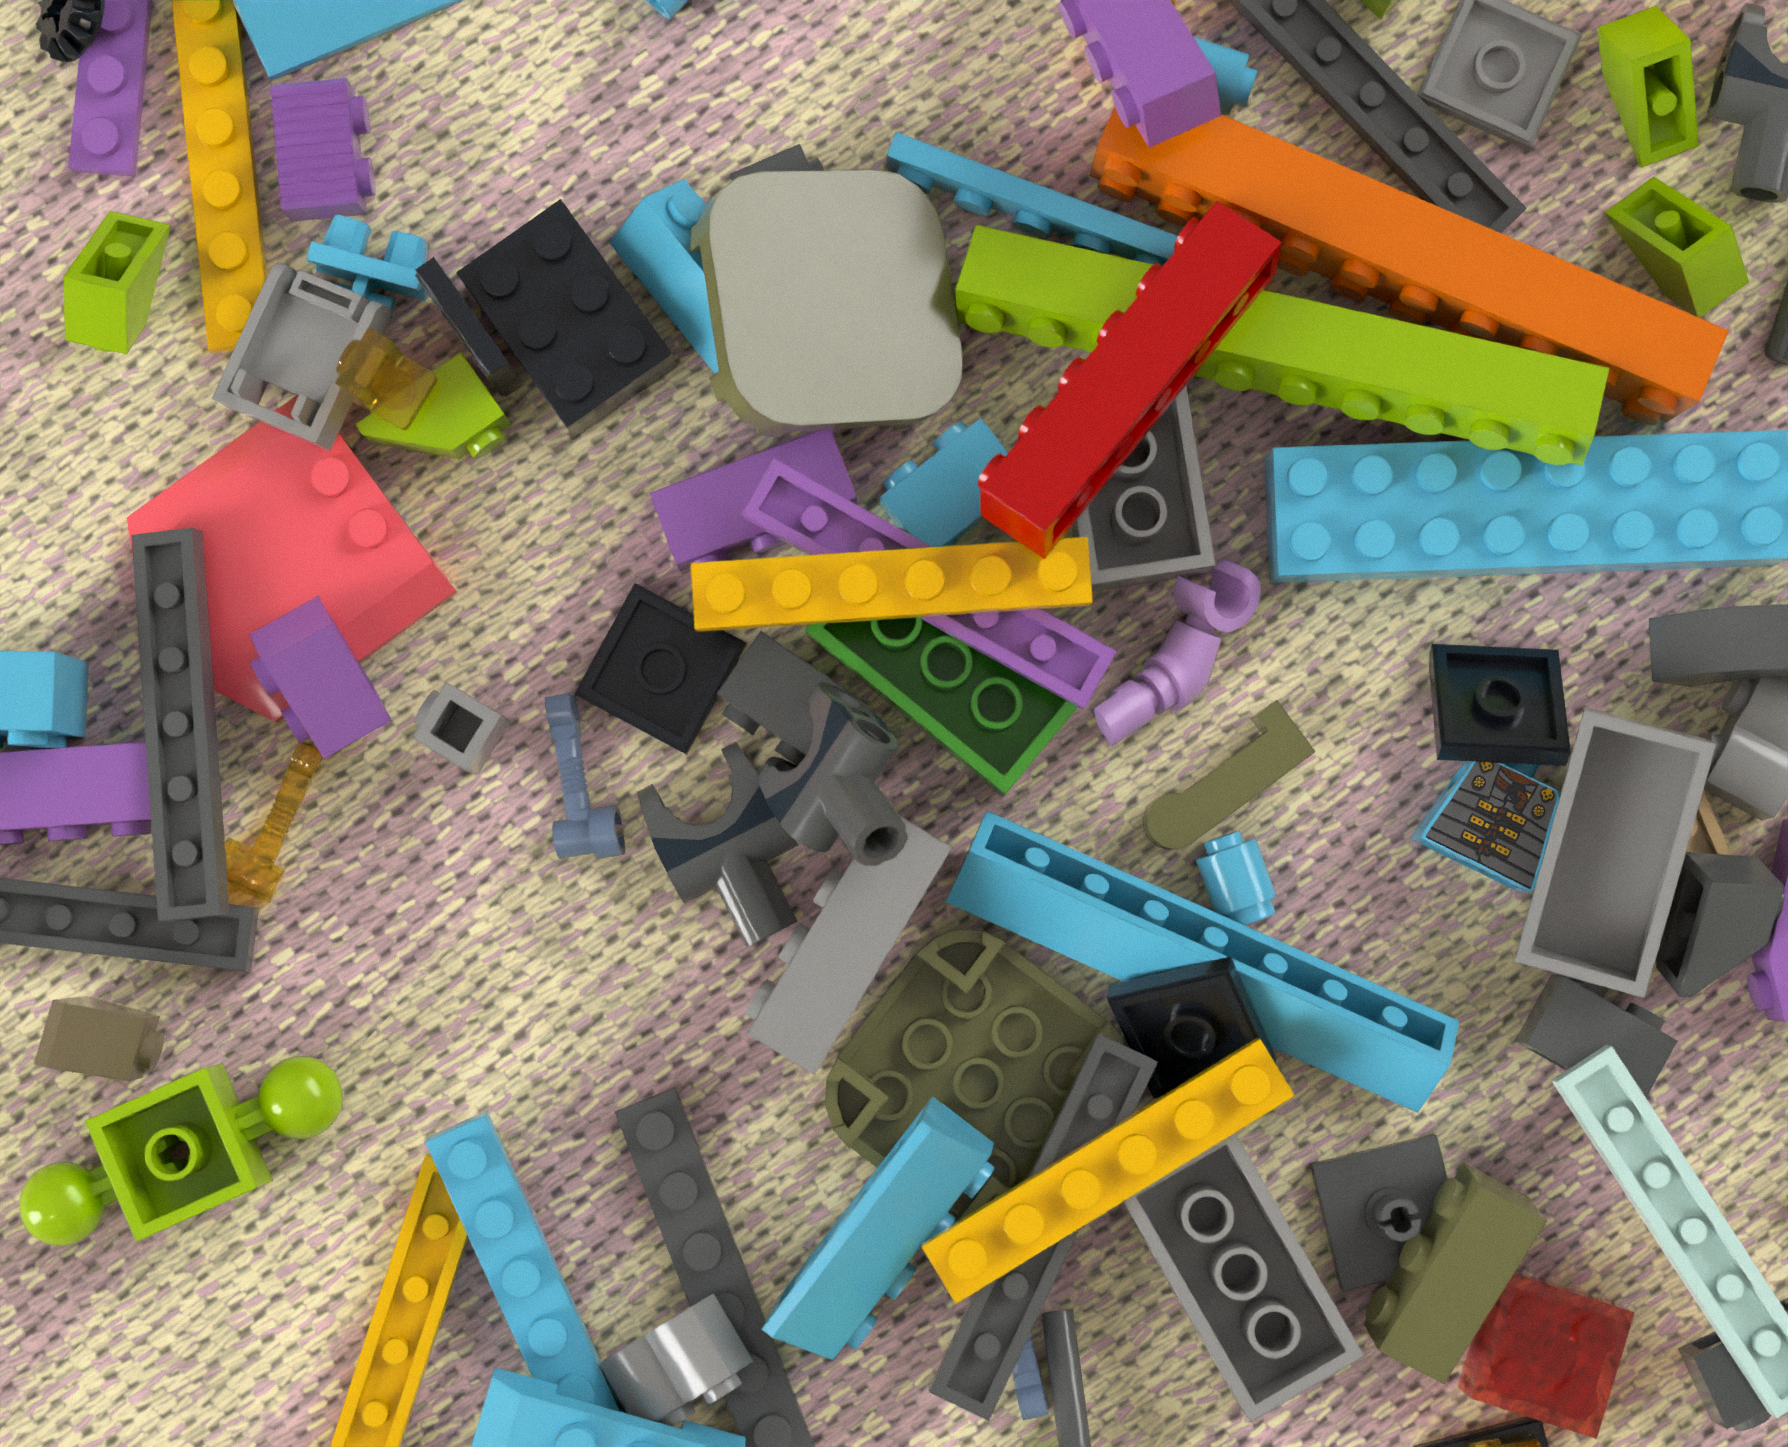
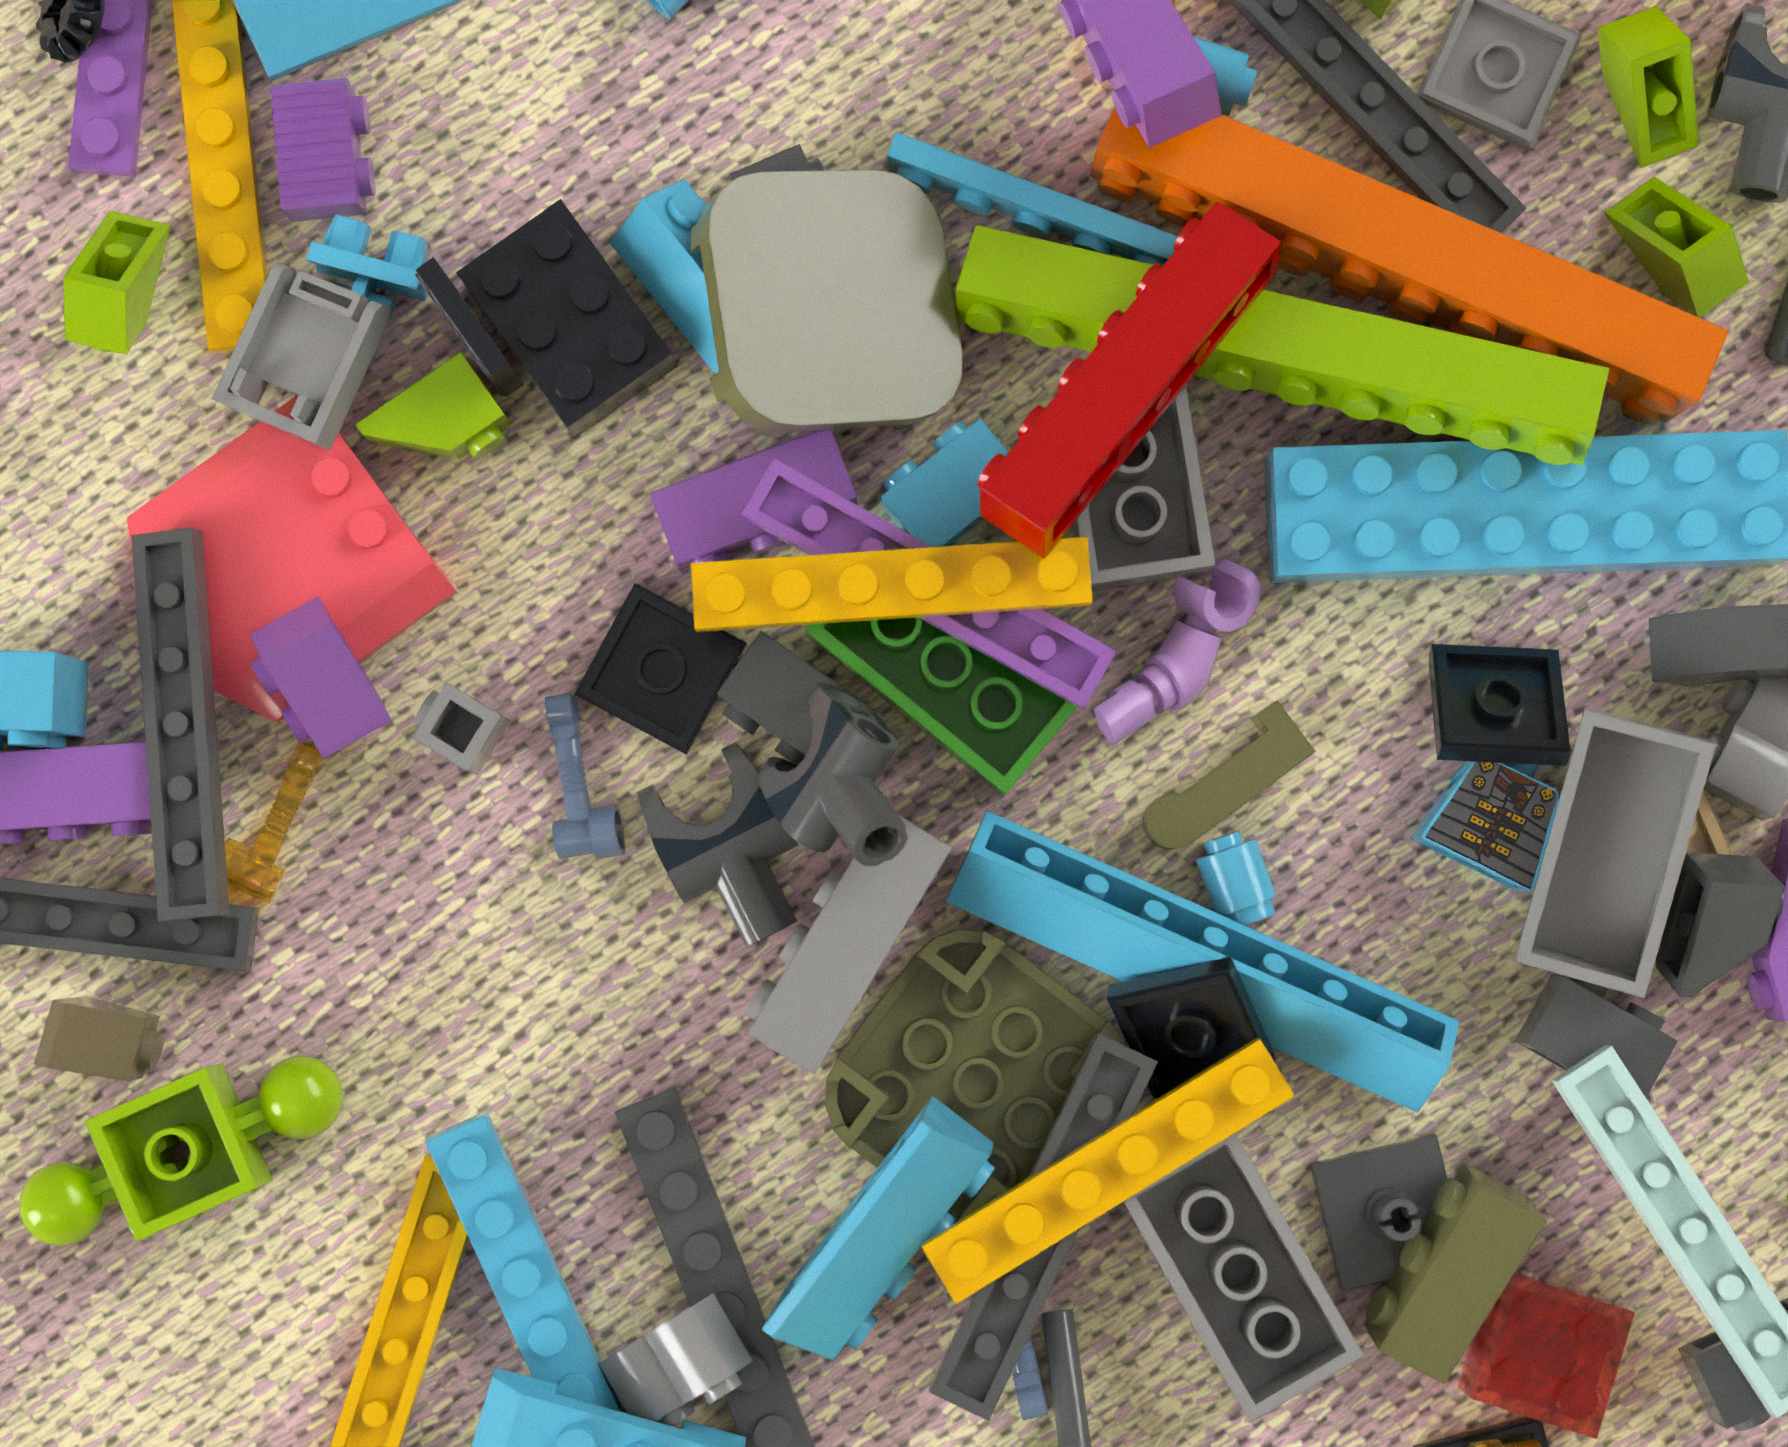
clear yellow bracket [335,327,437,430] -> none

